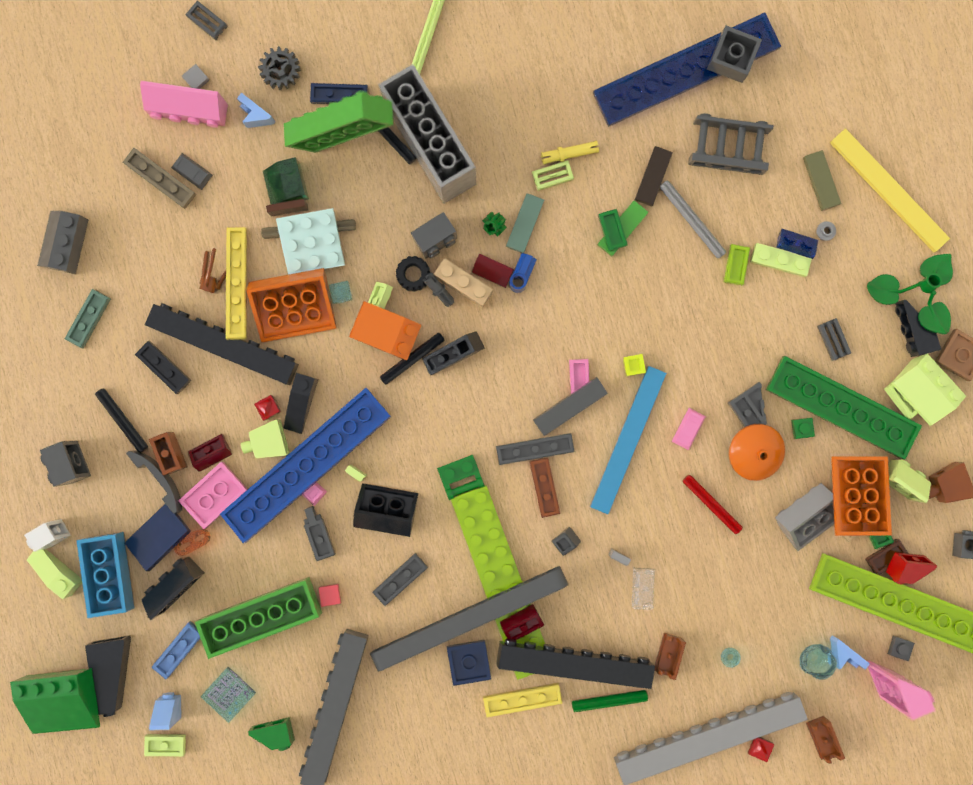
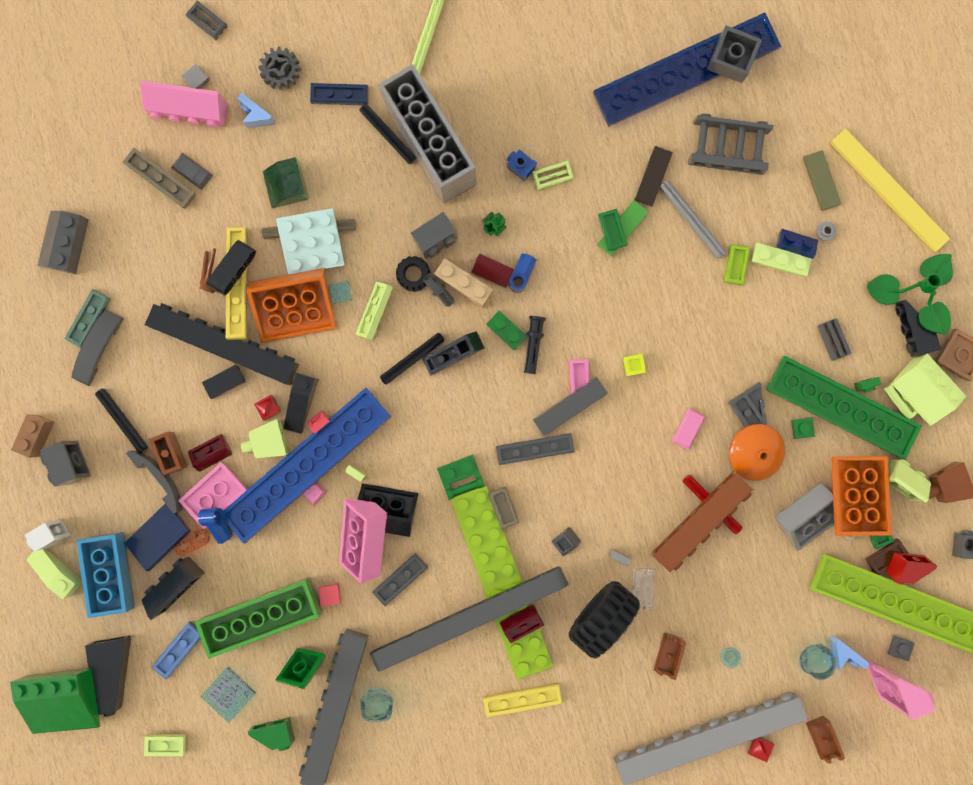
black plate [135,341,191,394] -> none
light blue slope [149,692,181,730] -> none
reddish brown tile [266,199,308,217] -> none
bright green brick [284,91,393,153] -> none
dark grey hinge [304,506,336,561] -> none
orange slope [349,301,421,360] -> none
dark blue plate [447,640,491,686] -> none
black brick [496,639,655,689] -> none
sand green tile [506,193,544,254] -> none
dark orange tile [529,457,560,518] -> none
light yellow pin [541,140,599,165] -> none
green axle [572,690,648,713] -> none
dark azure tile [590,366,667,514] -> none
none -> medium nougat brick [11,414,54,458]
none -> dark grey slope [71,310,124,386]
none -> blue piece [198,508,232,544]
none -> black tile [202,365,246,399]
none -> black beam [207,240,256,296]
none -> green slope [275,647,326,689]
none -> coral tile [308,410,330,433]
none -> bright pink slope [339,498,387,584]
none -> clear light blue helmet [360,688,394,722]
none -> green plate [486,310,527,350]
none -> dark tan plate [488,486,519,530]
none -> blue brick [507,149,537,182]
none -> black pin [524,316,546,374]
none -> black tyre [568,581,640,658]
none -> dark orange brick [652,471,753,572]
none -> green plate [854,377,881,393]

